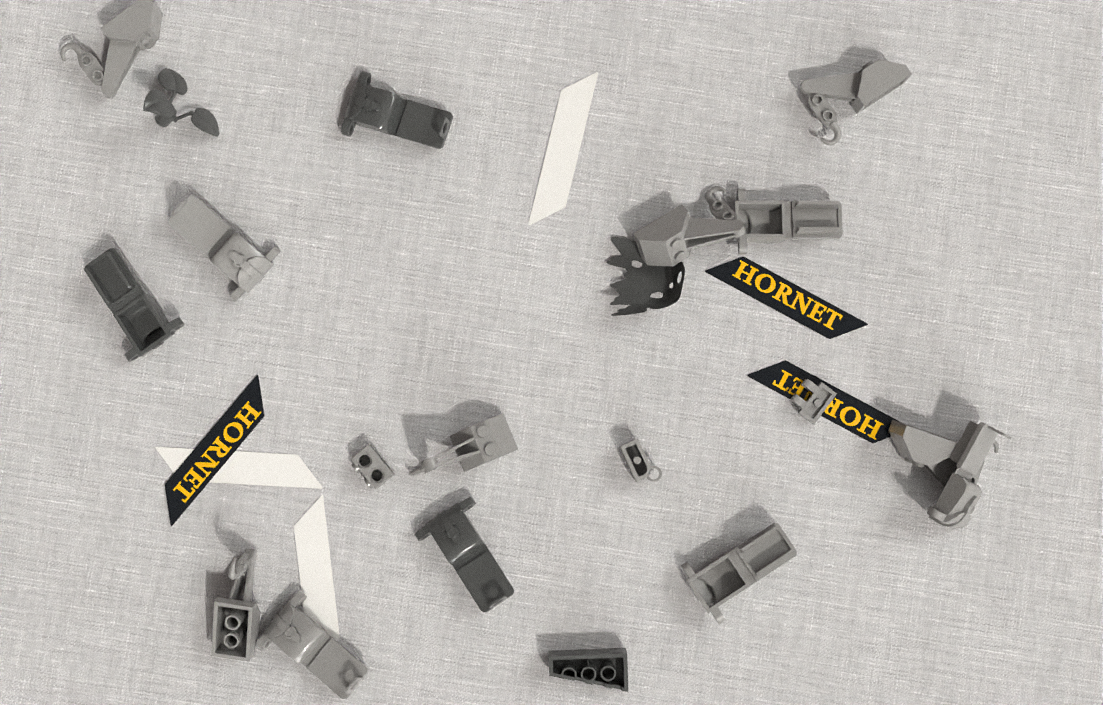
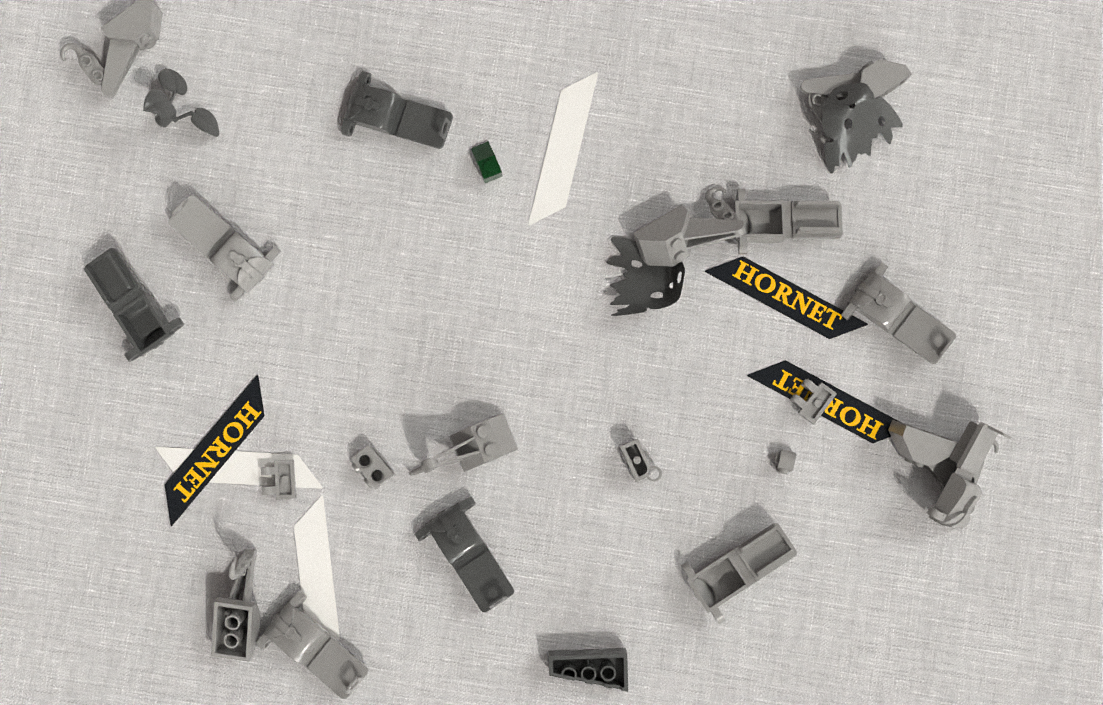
none -> light grey plate [261,460,297,500]
none -> dark green slope [471,142,503,183]
none -> light grey plate [774,449,796,474]
none -> dark grey piece [822,82,903,174]
none -> light grey piece [841,263,956,364]

